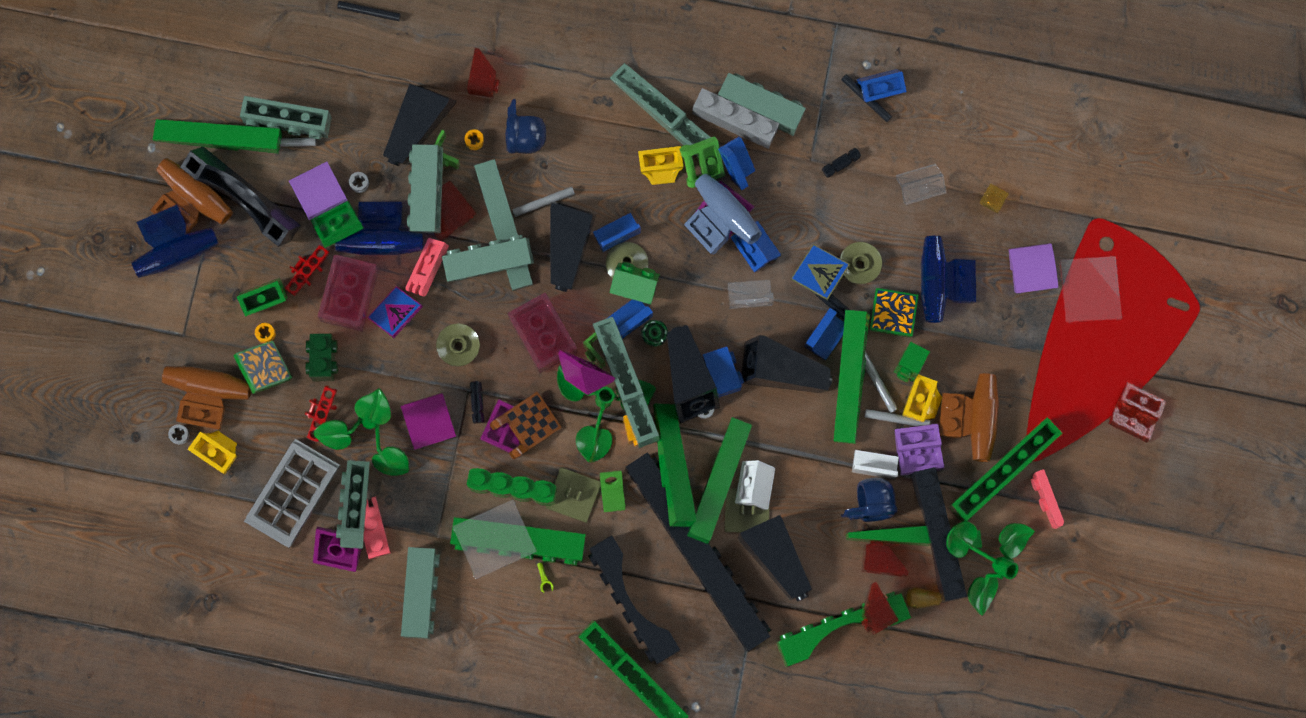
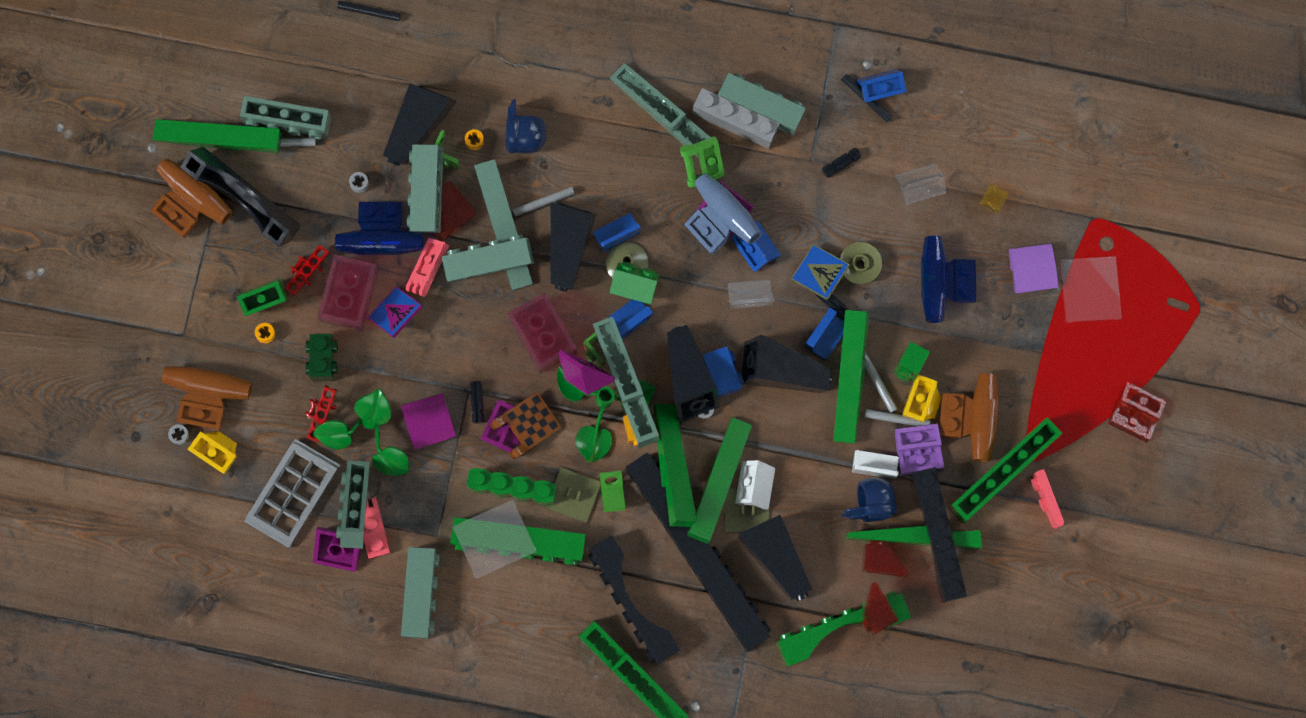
clear blue plate [131,205,219,278] -> none
tile [234,340,292,394] -> none
medium lavender slope [289,162,348,220] -> none
green tile [310,201,364,248] -> none
olive dish [436,323,480,367] -> none
clear red slope [467,48,500,98] -> none
lime hand [537,562,553,593] -> none
yellow slope [638,146,683,185] -> none
dark green plate [641,320,668,346] -> none
blue panel [718,137,755,190] -> none
tile [869,288,918,338] -> none
clear yellow cone [906,587,941,609] -> none
green plant [946,521,1035,616] -> none

